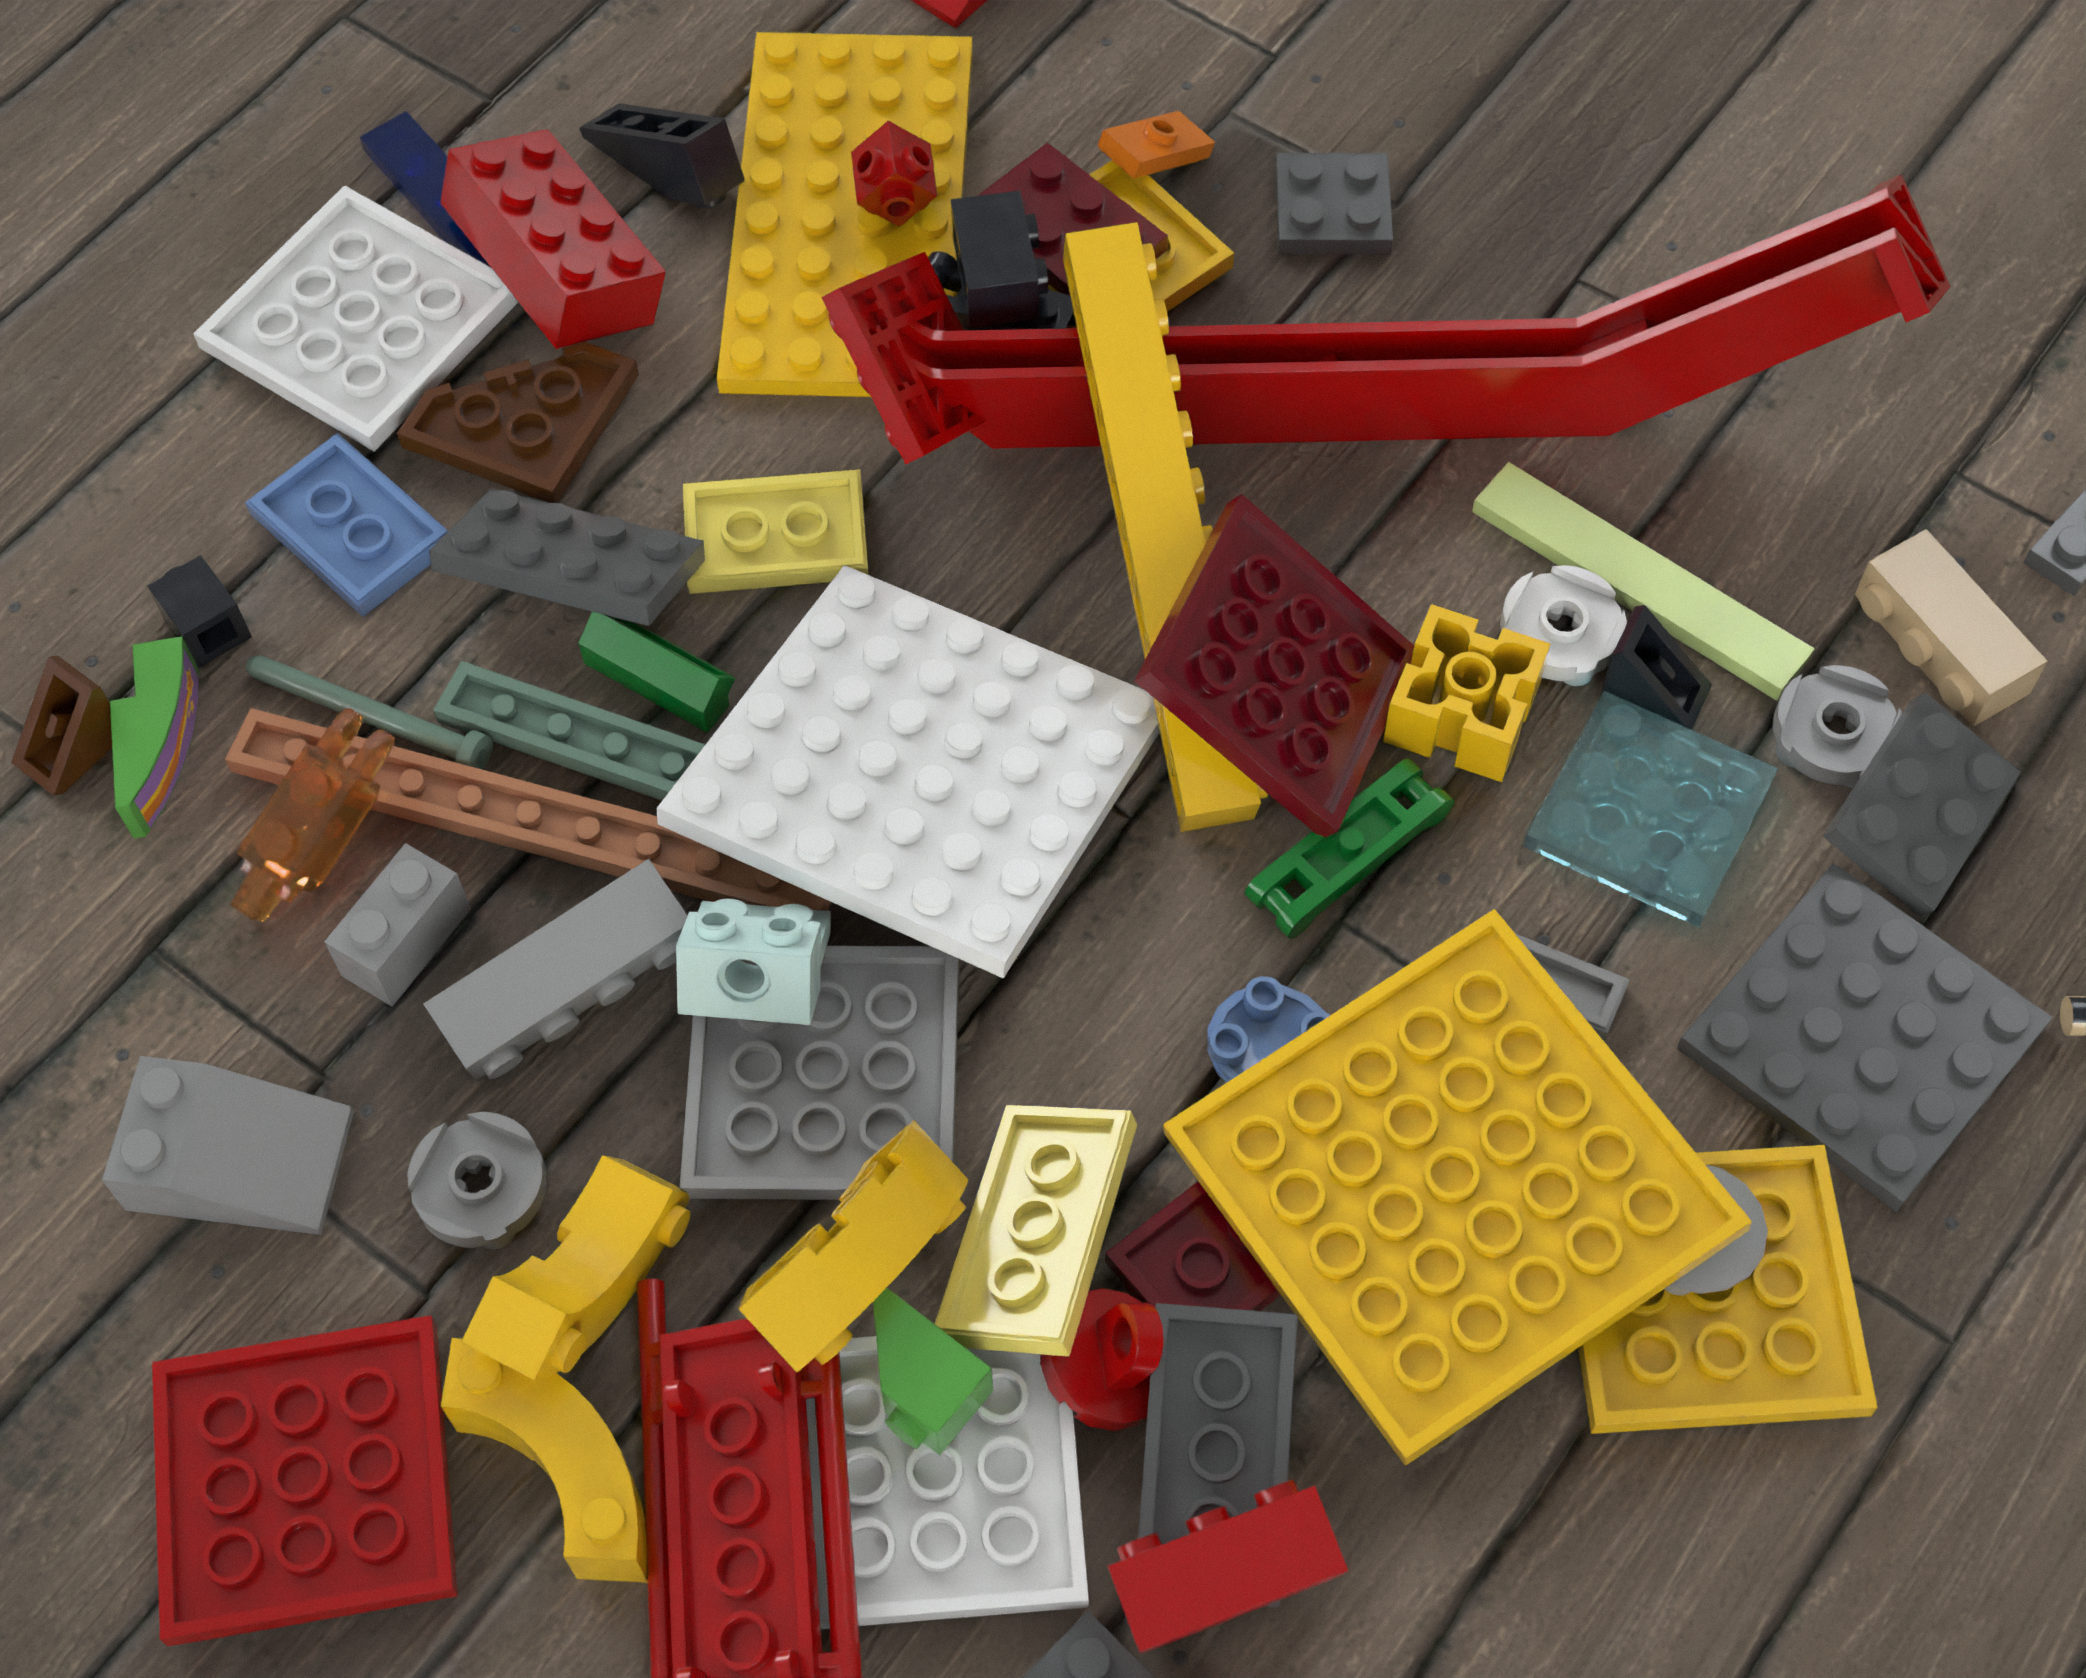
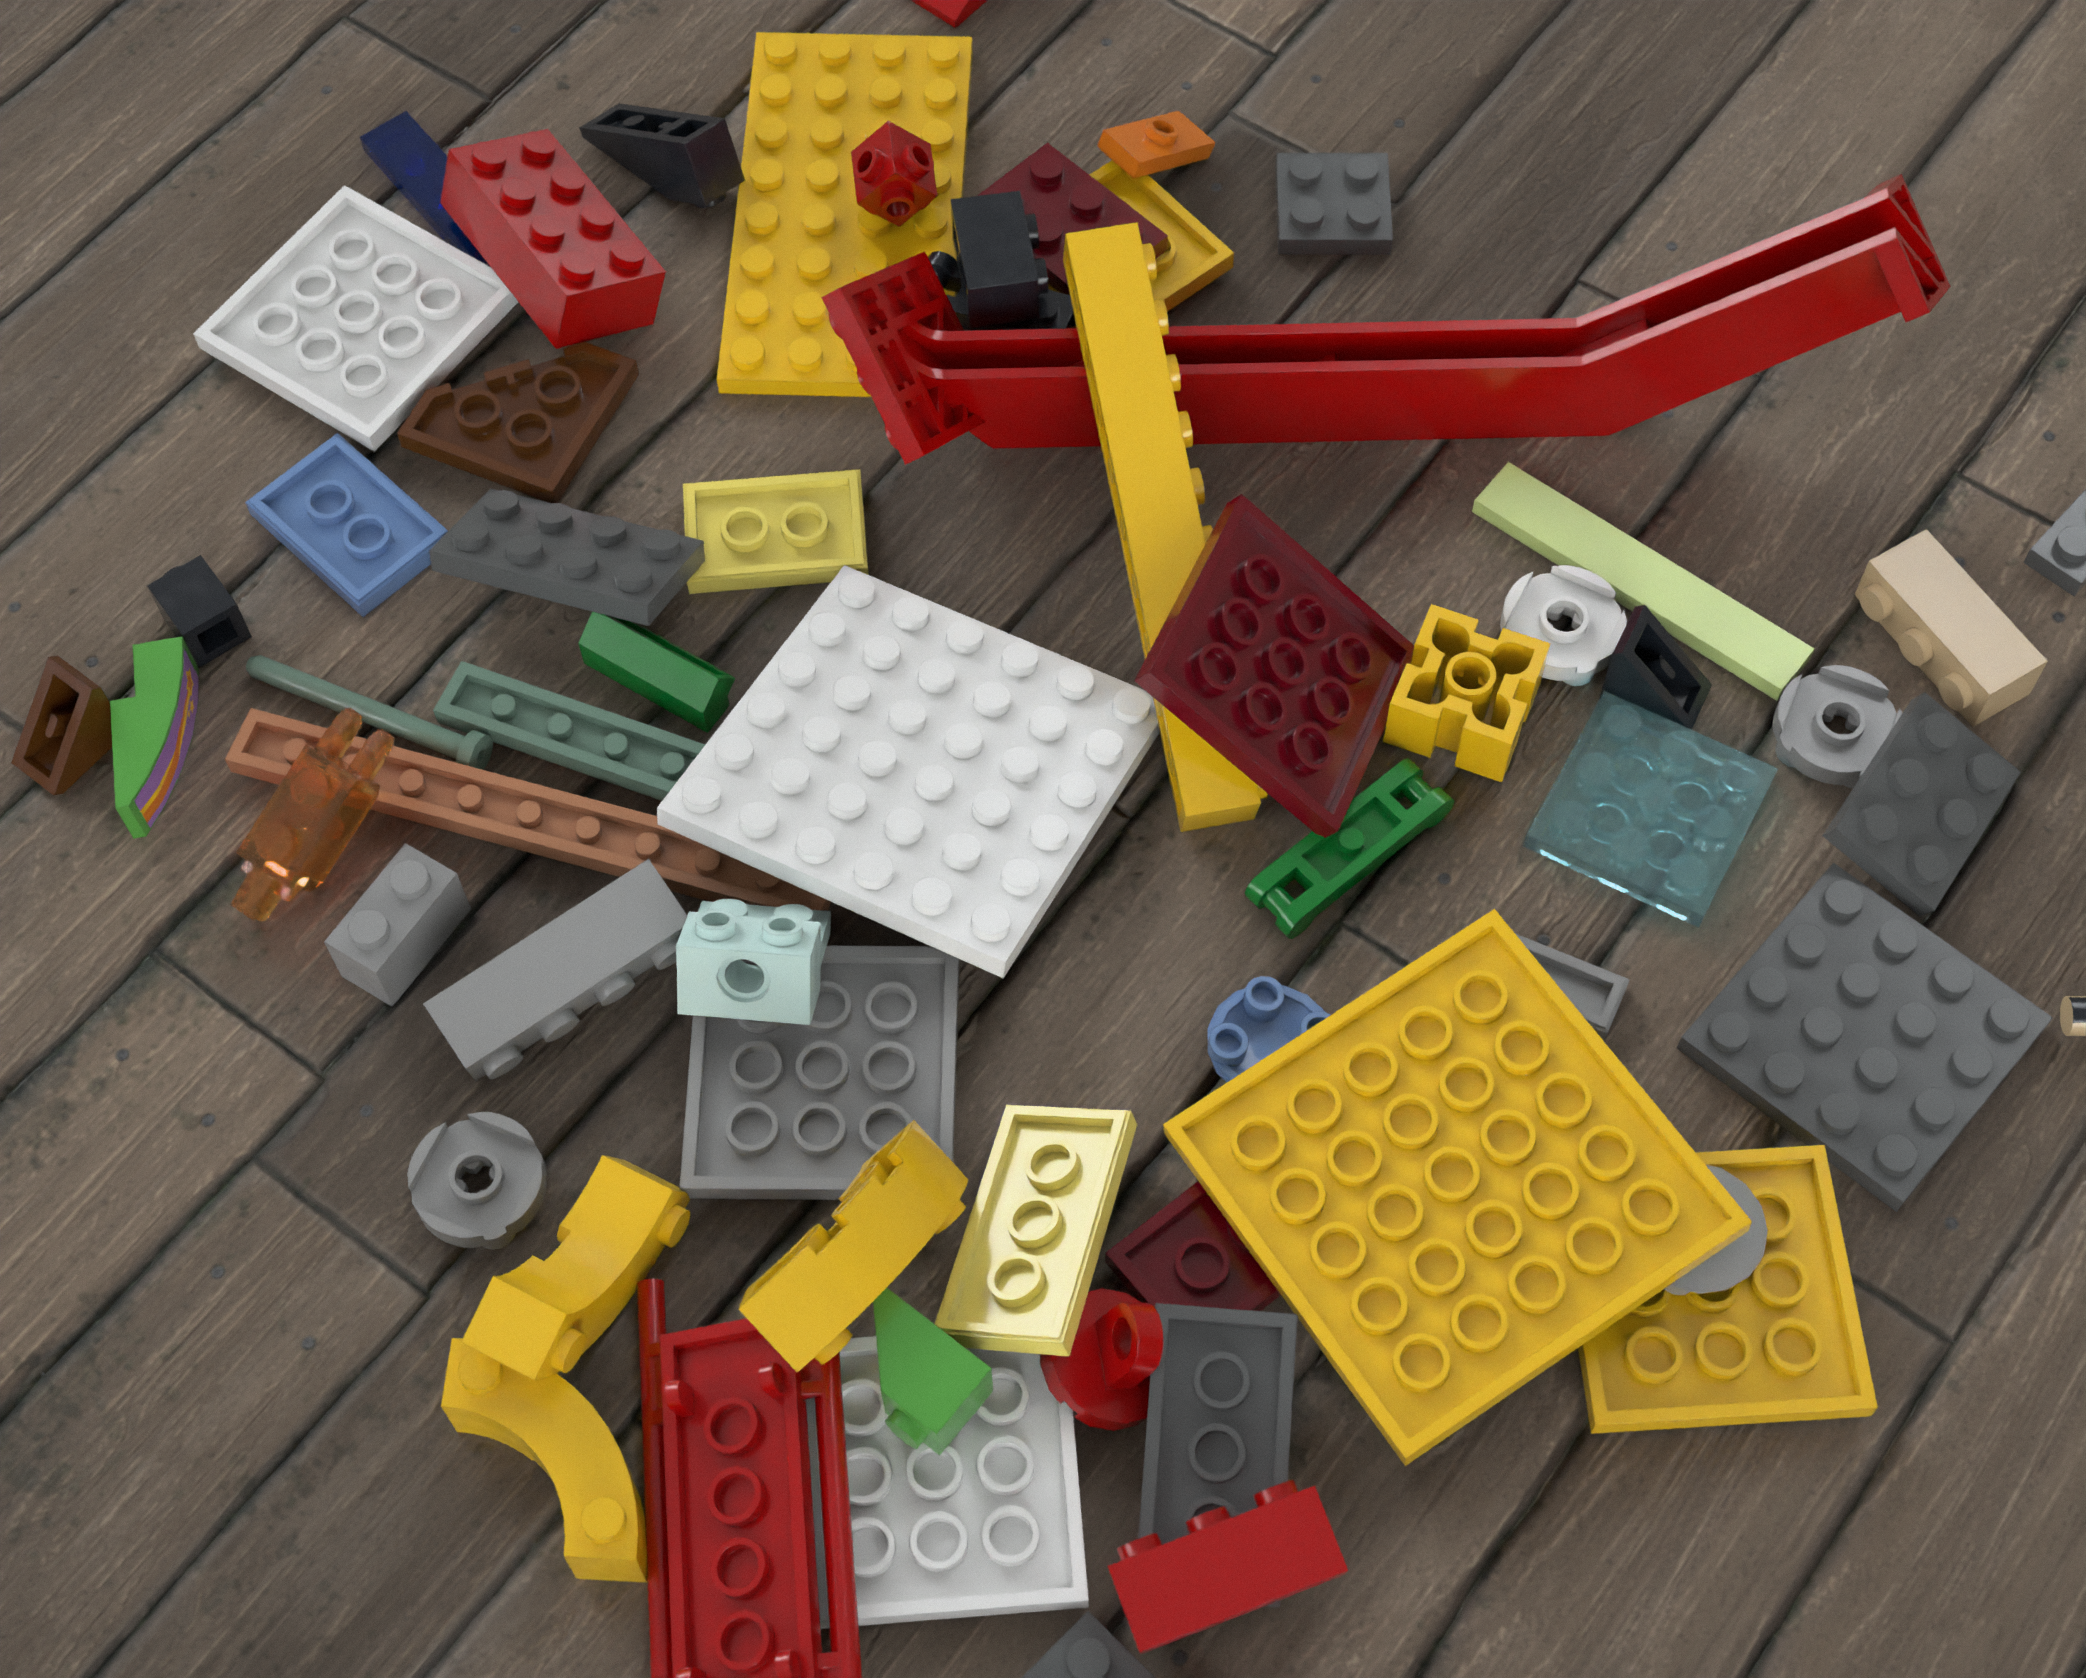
light grey slope [102,1056,354,1235] -> none
red plate [152,1315,458,1647] -> none

